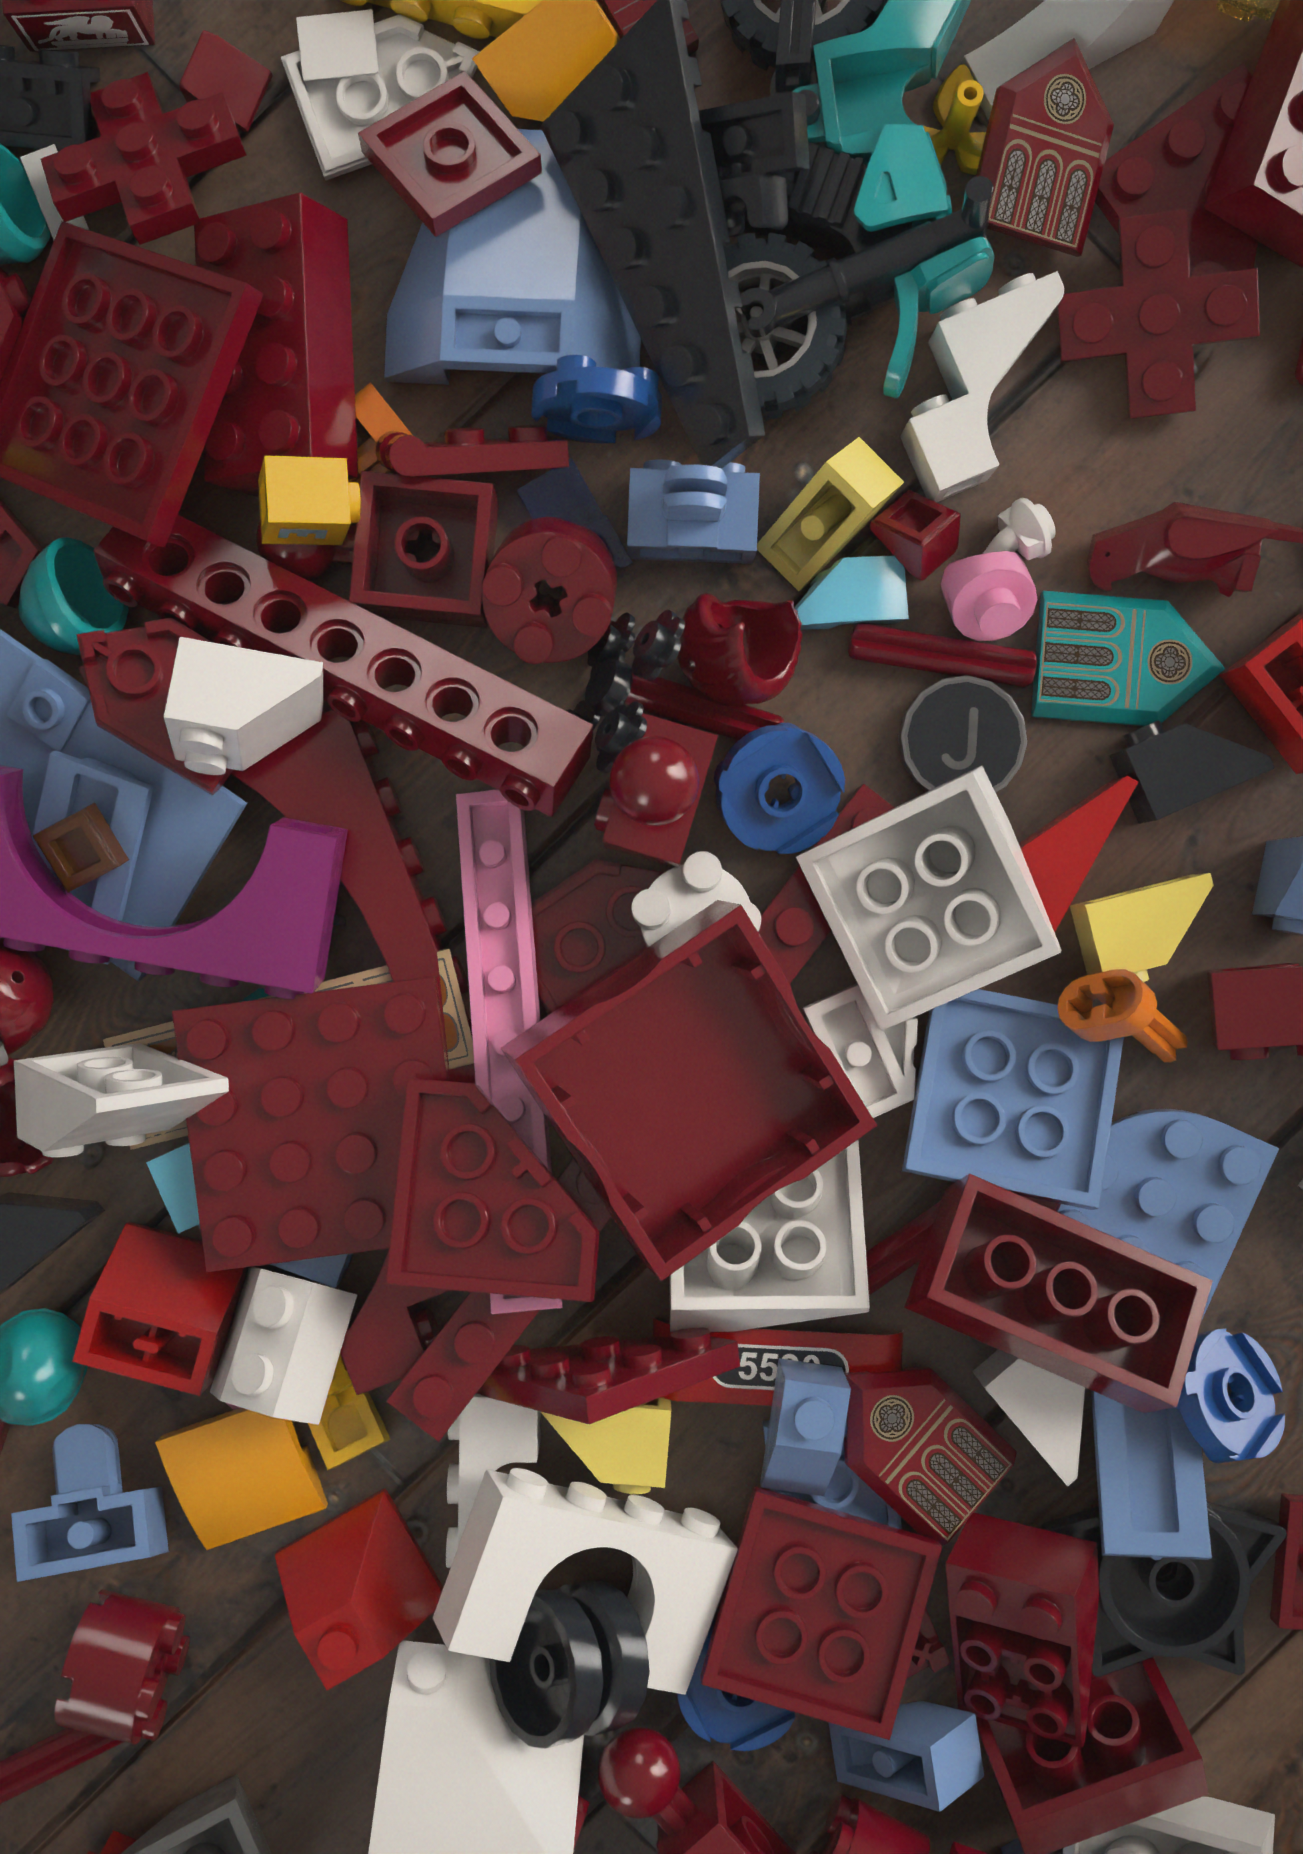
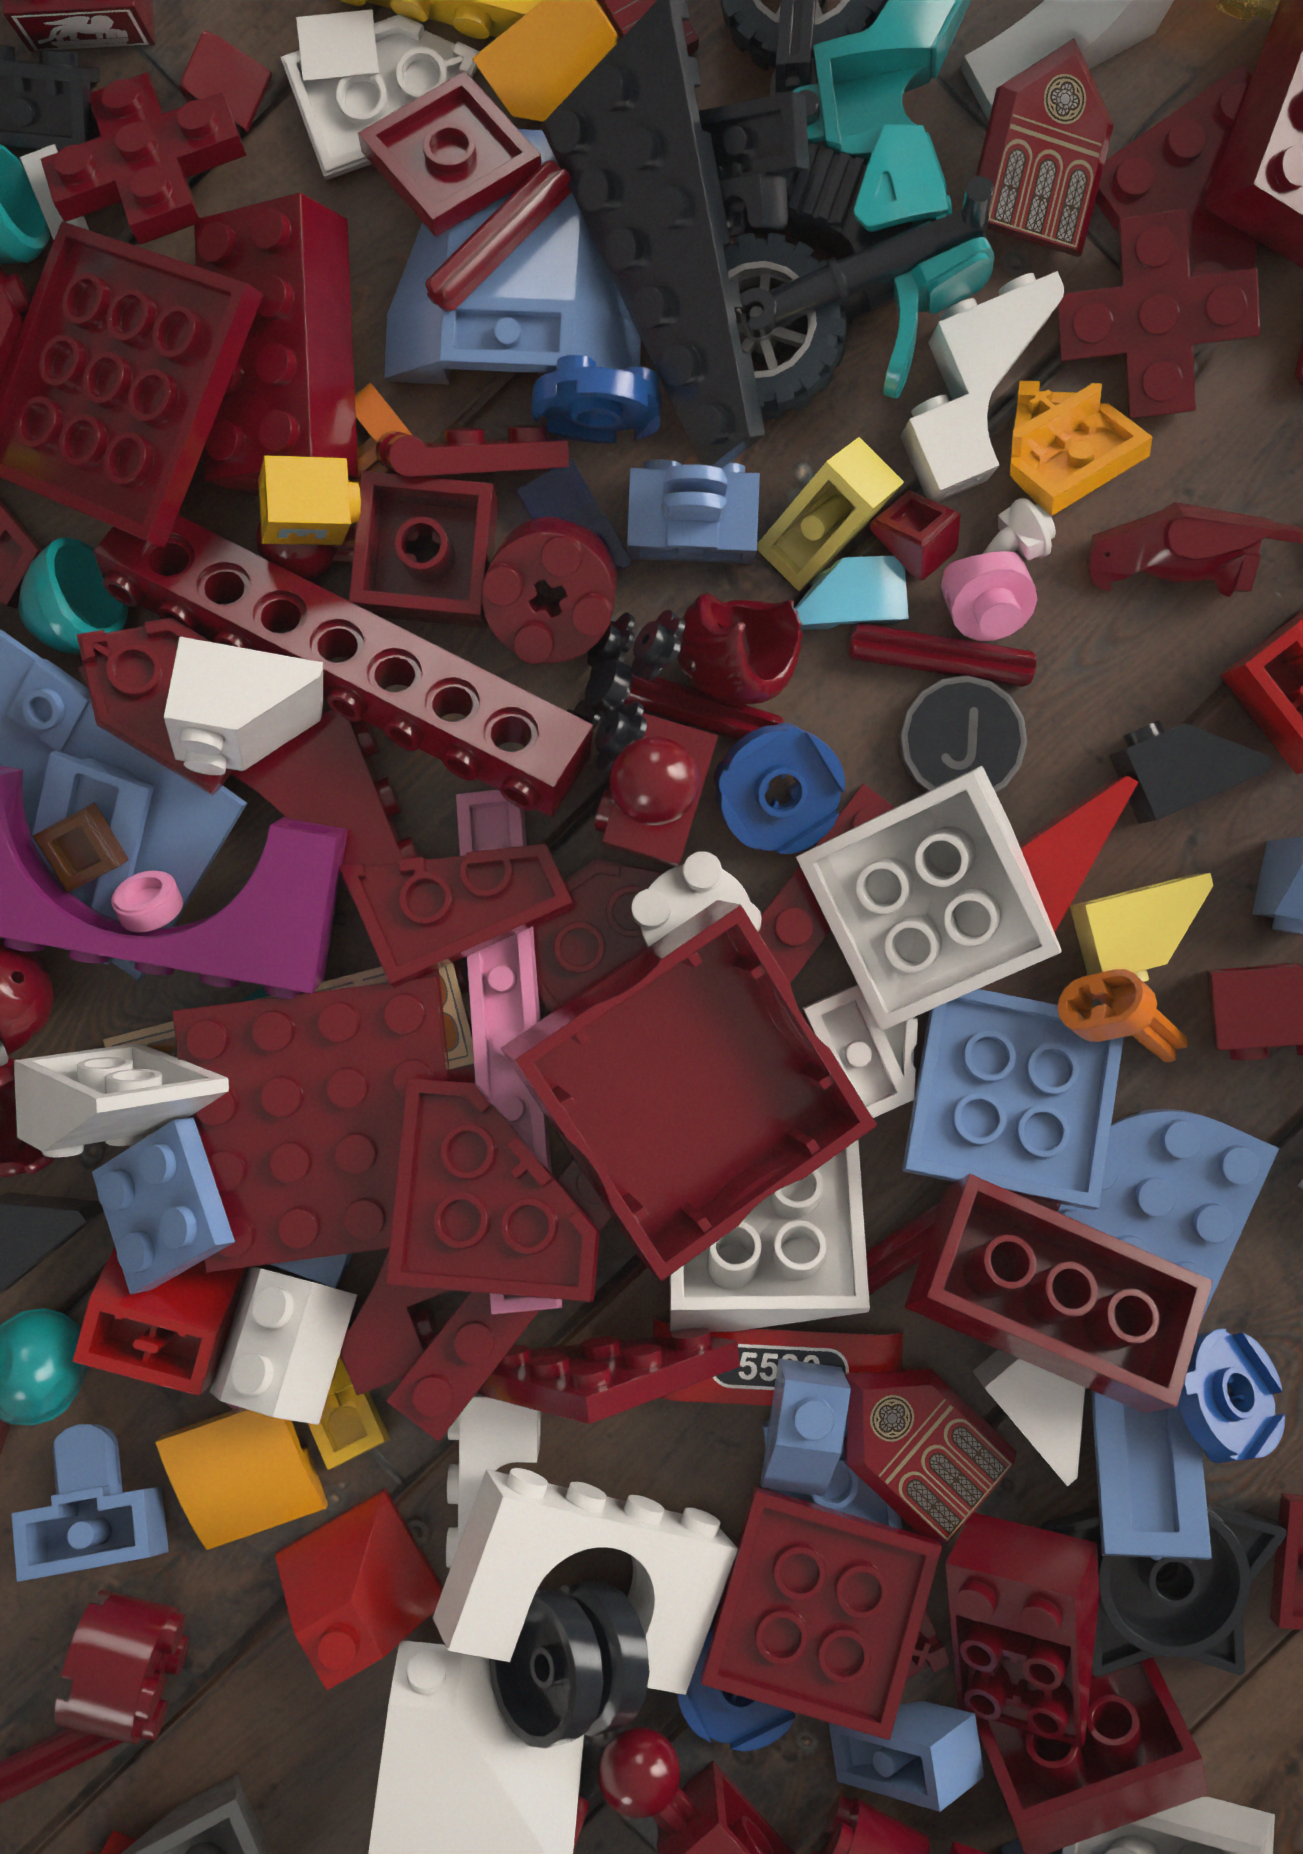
light yellow slope [541,1397,672,1494] -> none
yellow plant [923,64,986,175] -> none
teal tile [1031,591,1226,726] -> none
none -> medium blue plate [92,1118,235,1294]
none -> bright pink tile [111,871,183,932]
none -> dark red wing [339,844,575,988]
none -> dark red axle [425,160,571,312]
none -> light orange slope [1010,381,1153,516]

